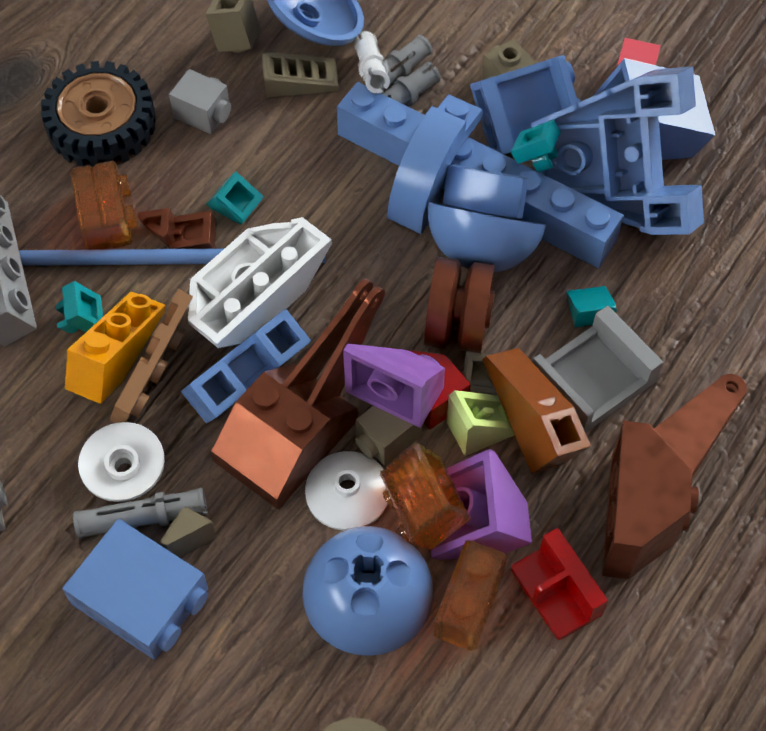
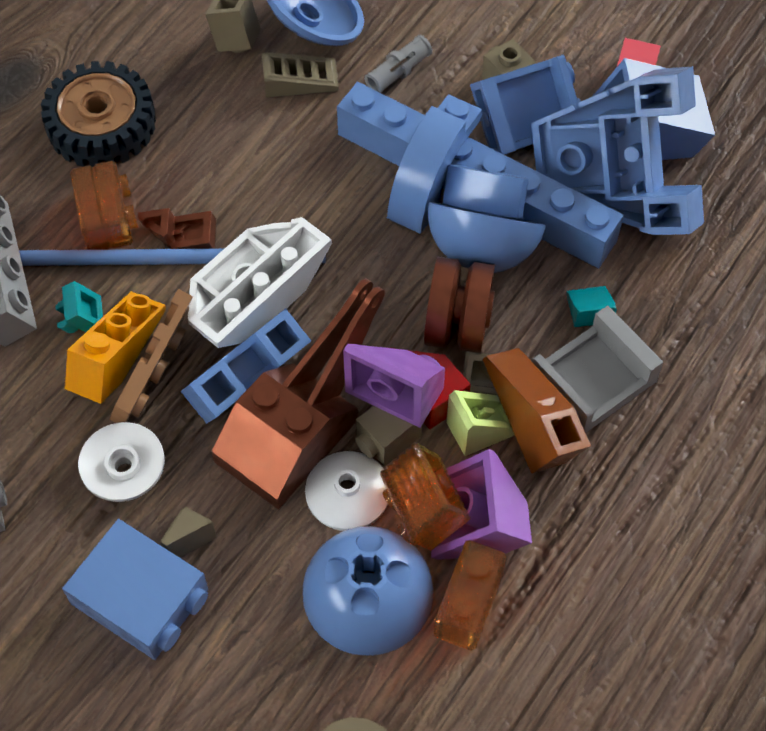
light grey pin [73,487,208,539] -> none
light grey brick [169,69,231,135] -> none
teal slope [206,171,264,225] -> none
white pin [354,31,390,93] -> none
light grey pin [382,62,441,105] -> none
teal tile [511,119,561,172] -> none
red panel [511,528,608,640] -> none
copper slope [602,374,747,579] -> none

